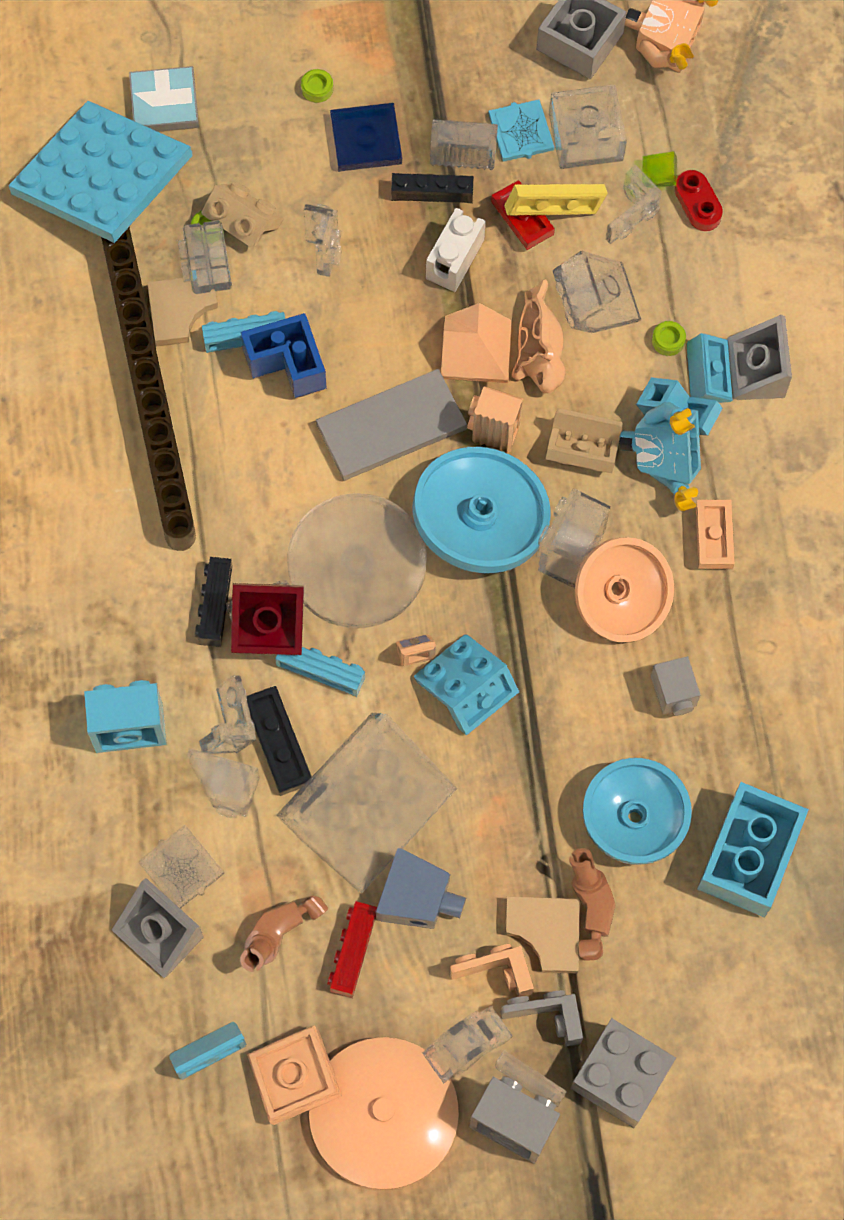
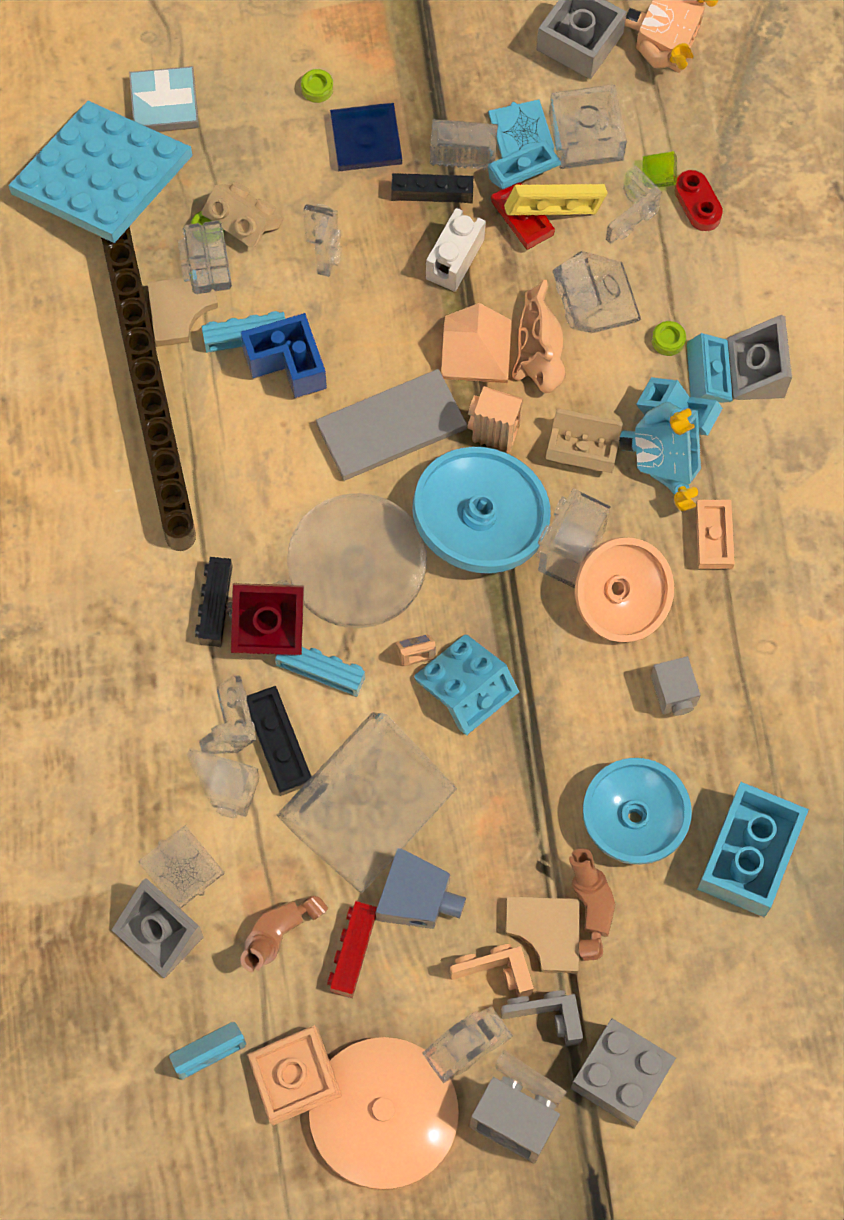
medium azure brick [84,680,167,753] -> none
none -> medium azure slope [488,140,561,189]

